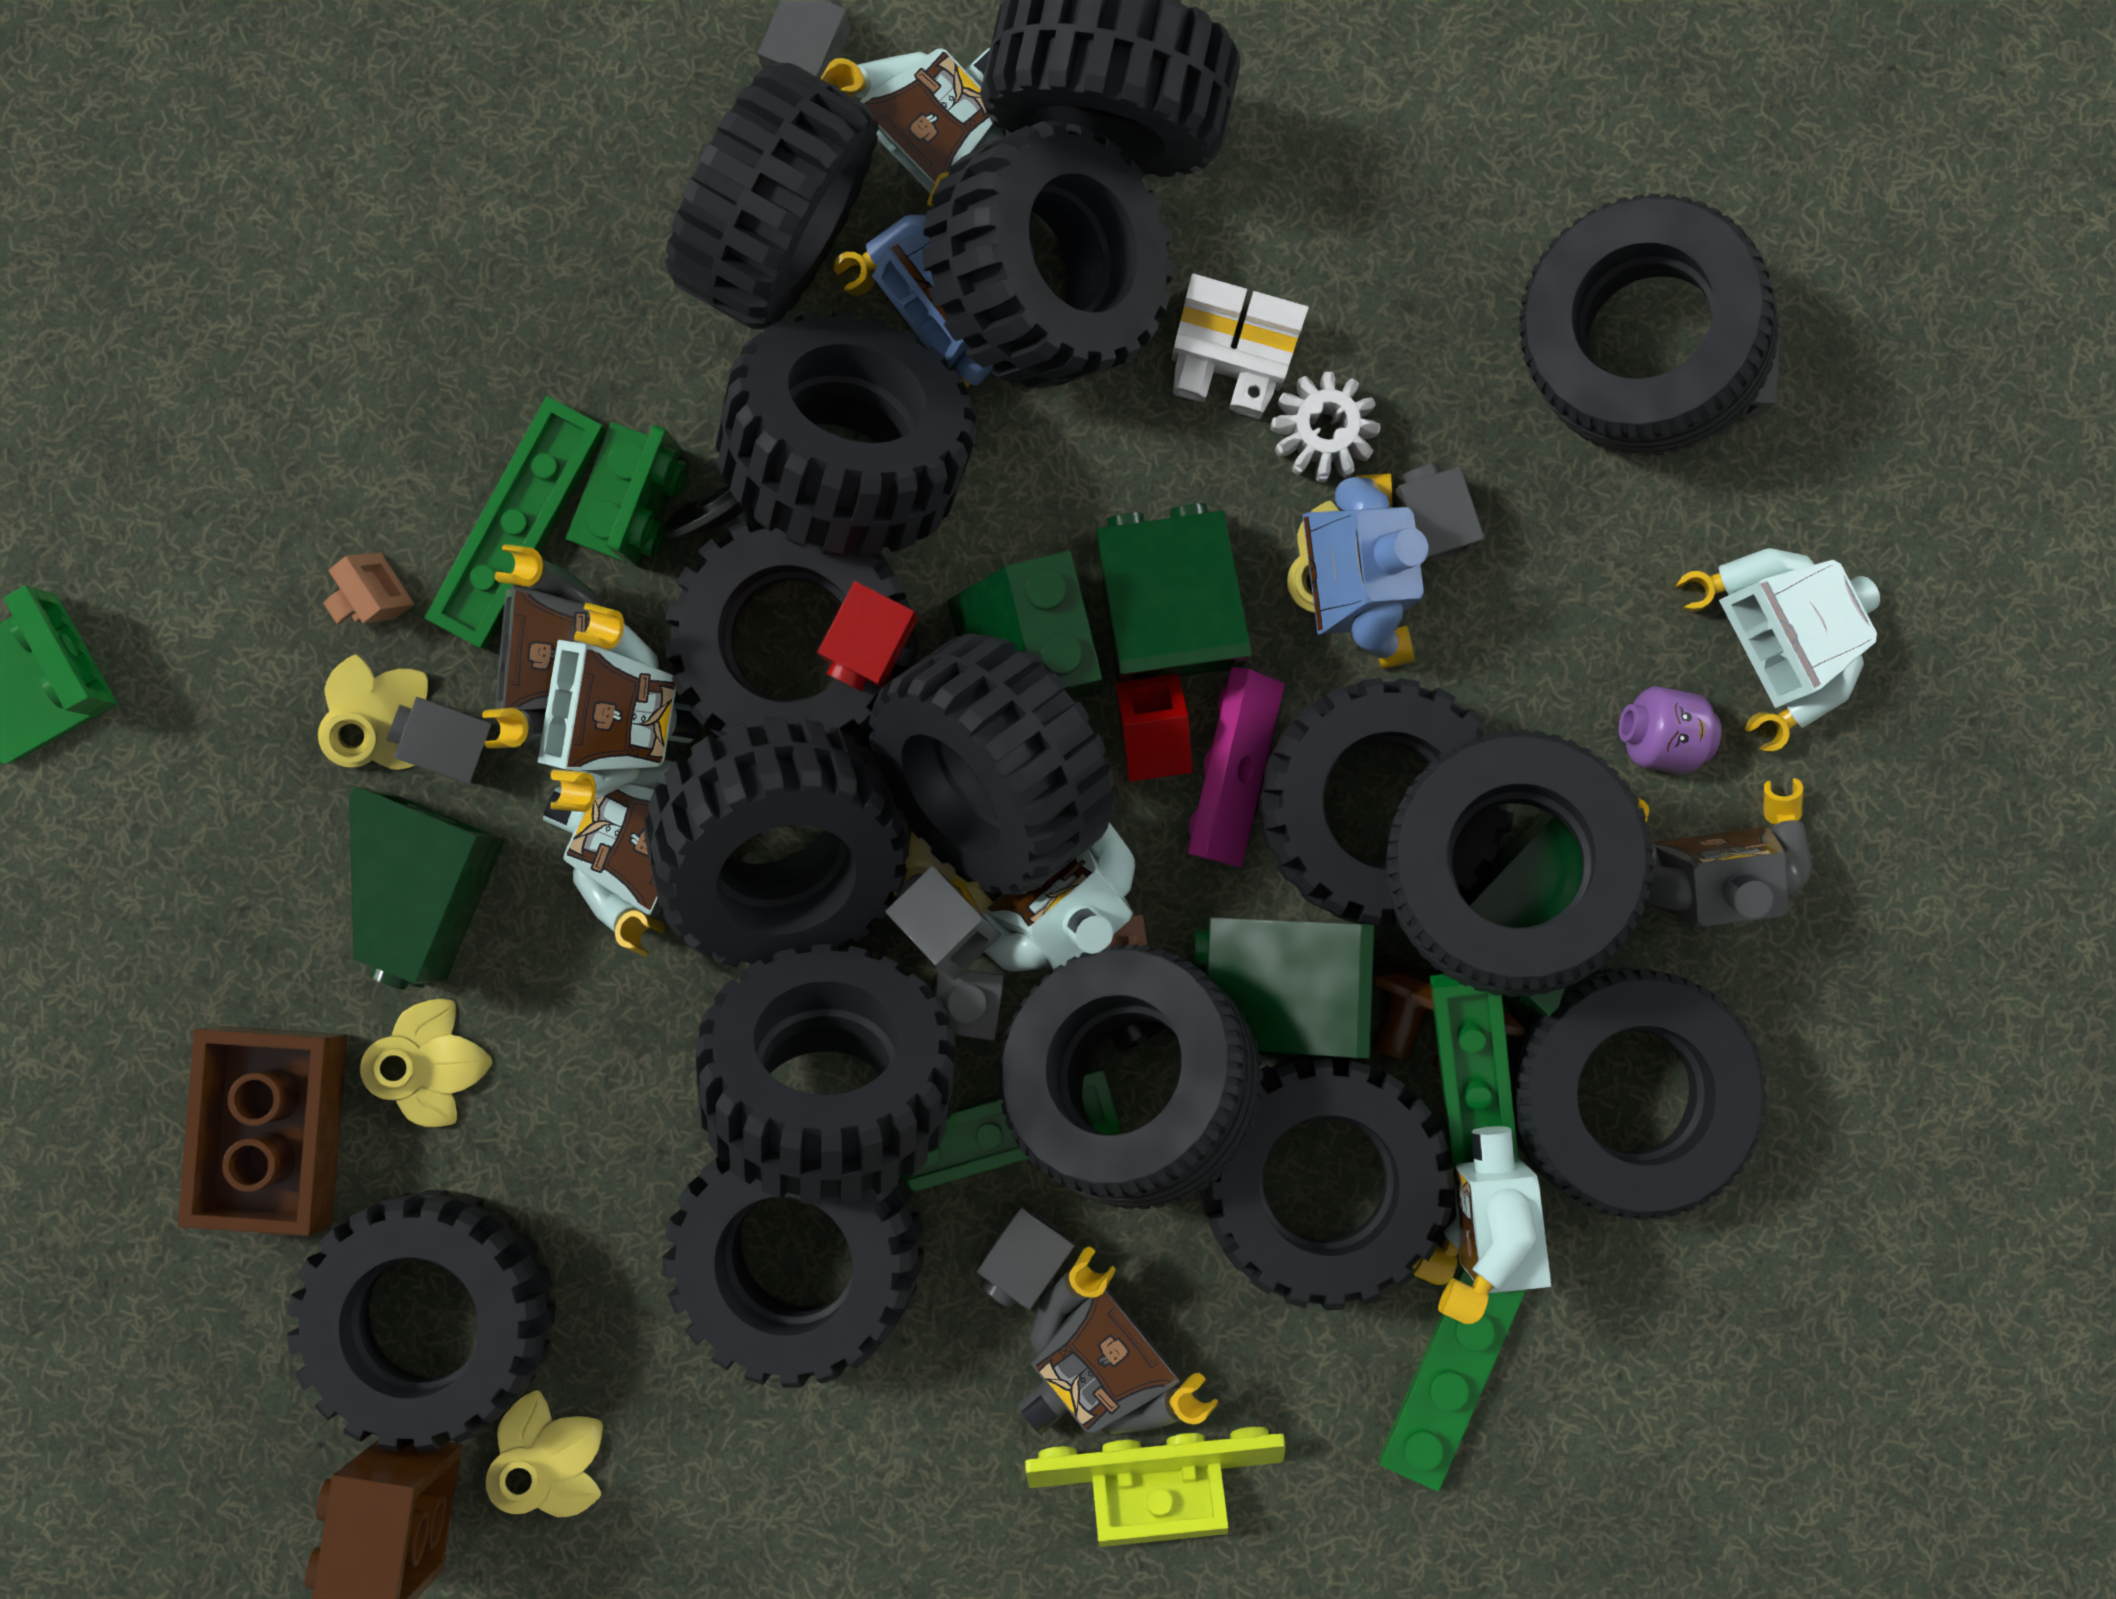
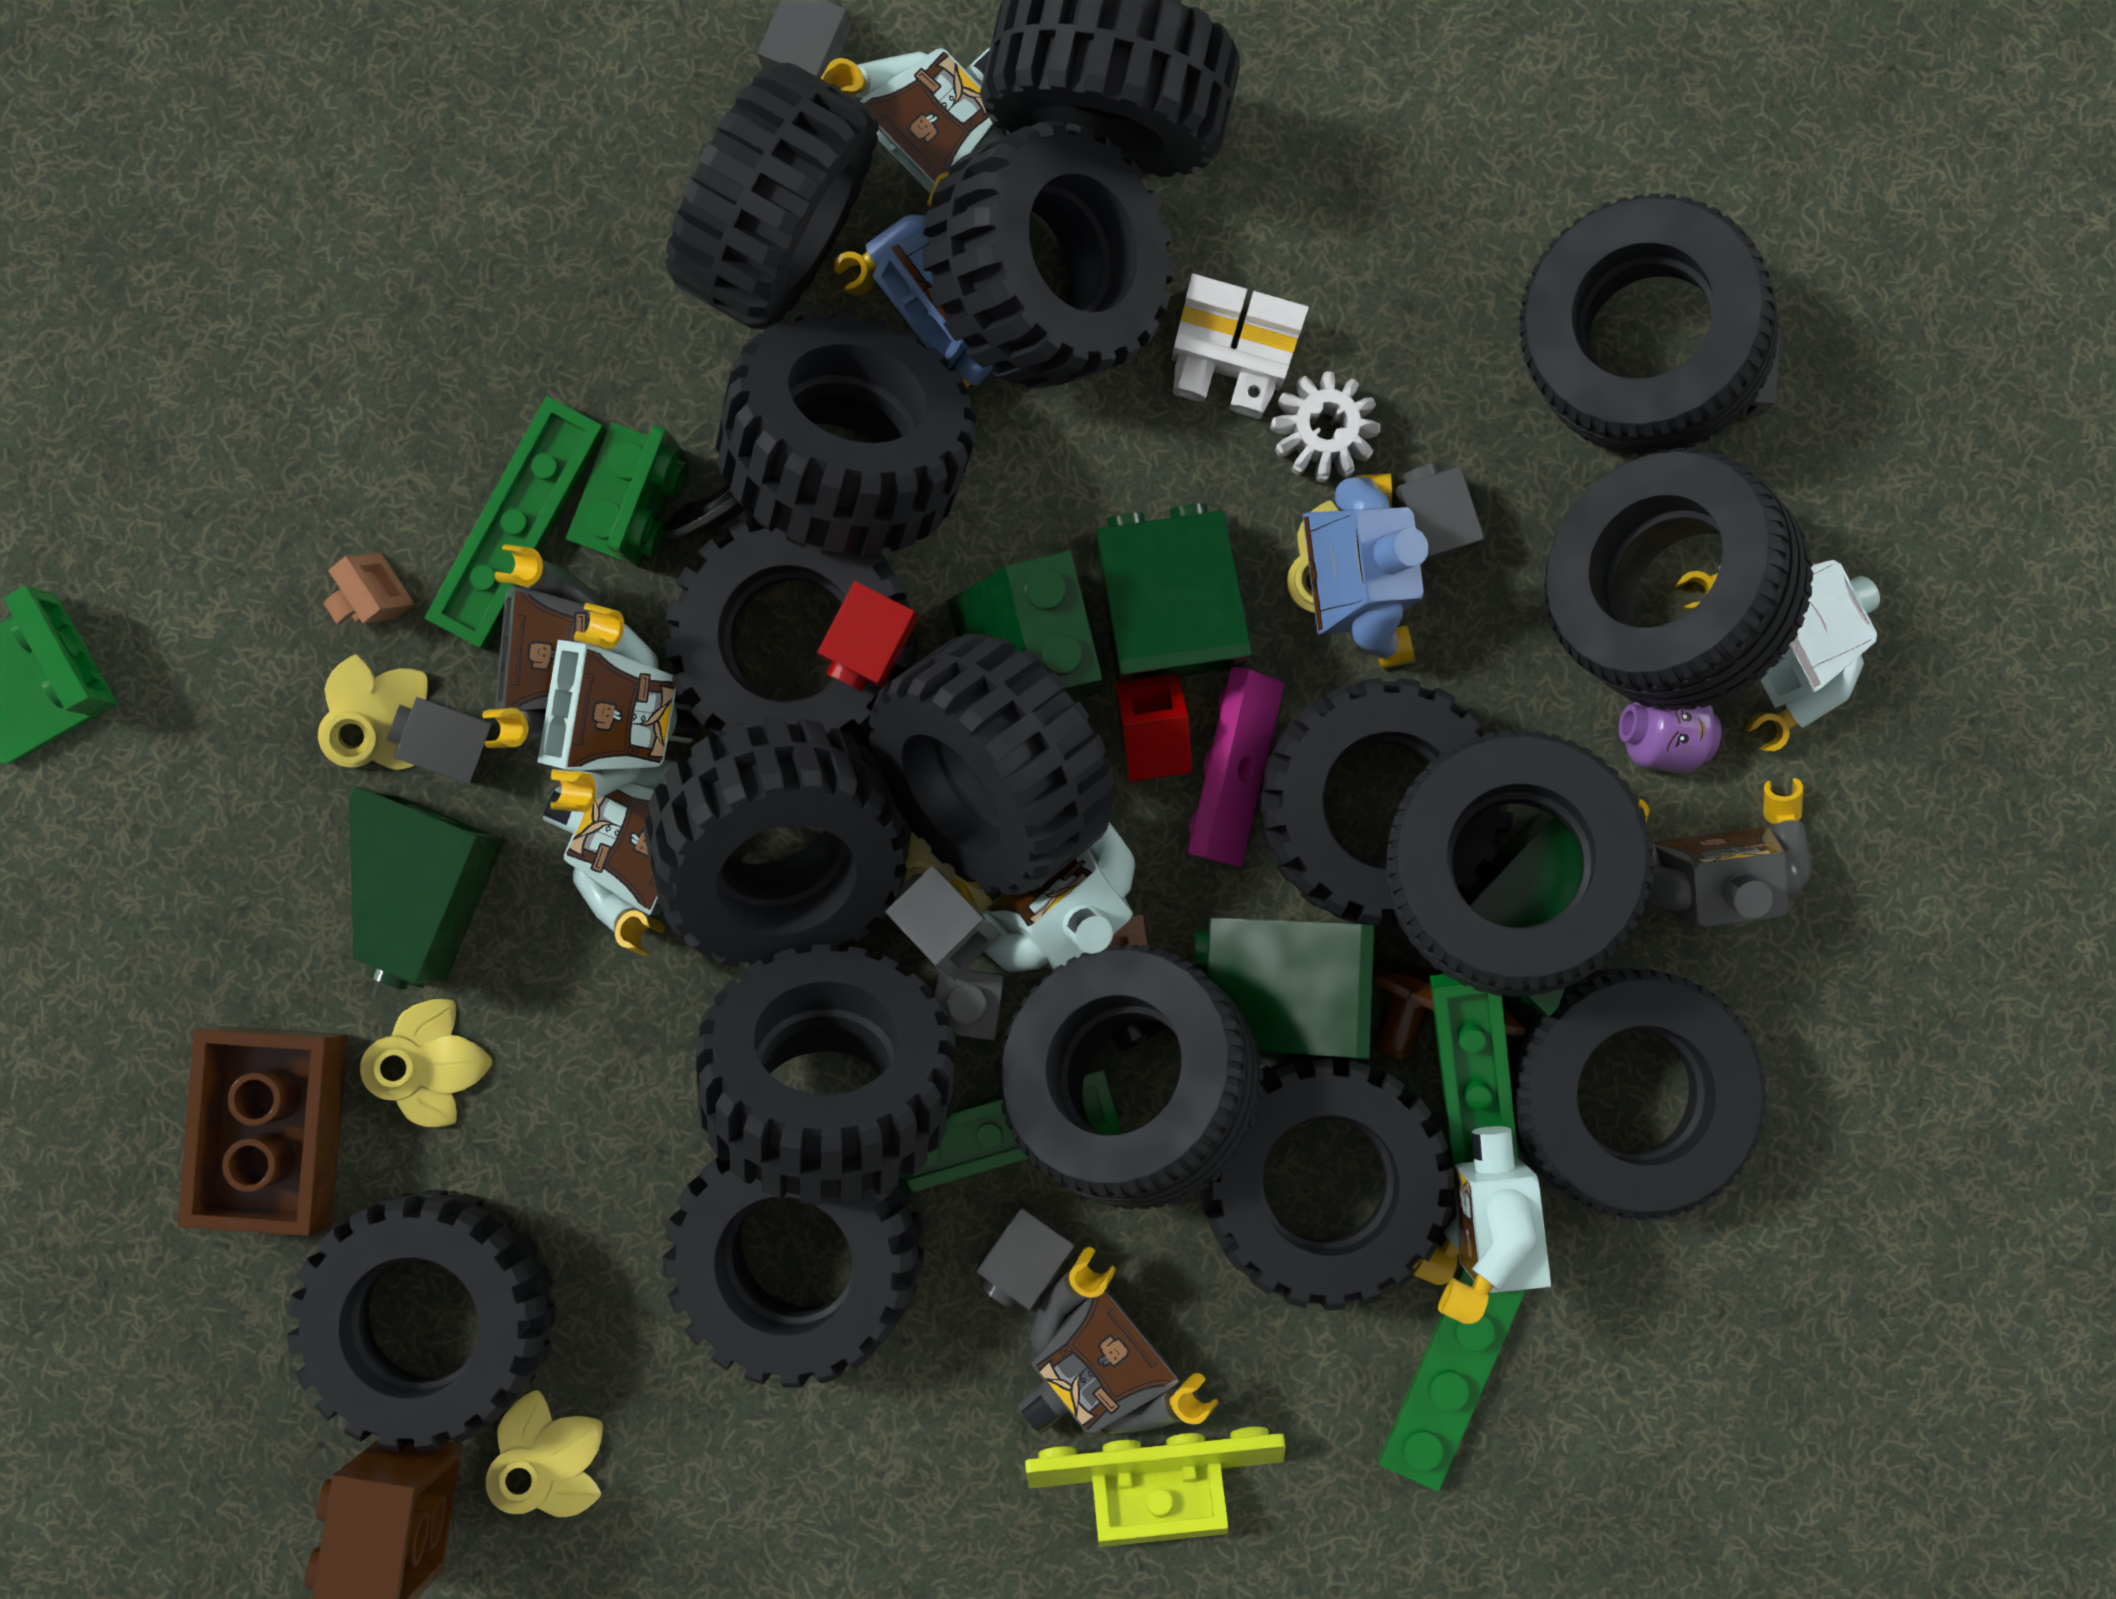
none -> black tyre [1544,448,1814,711]

